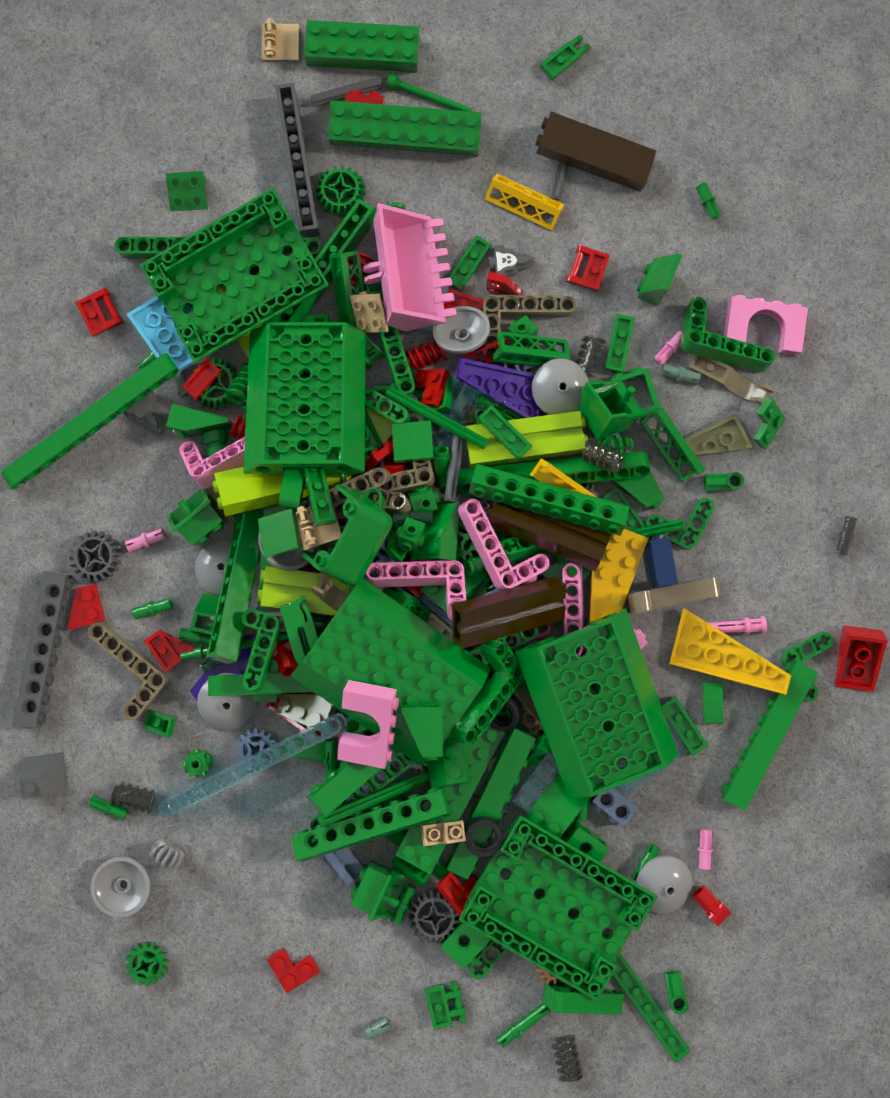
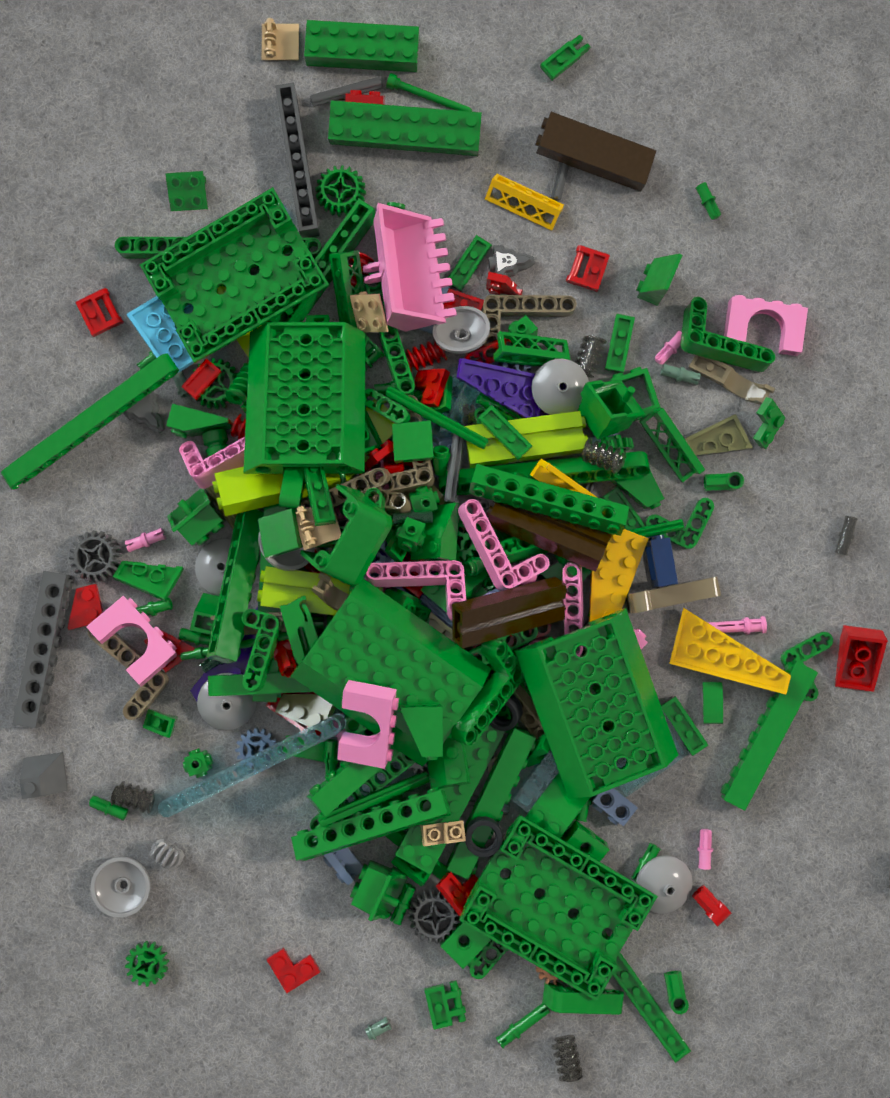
none -> bright pink arch [86,596,177,687]
none -> green wing [113,561,184,601]

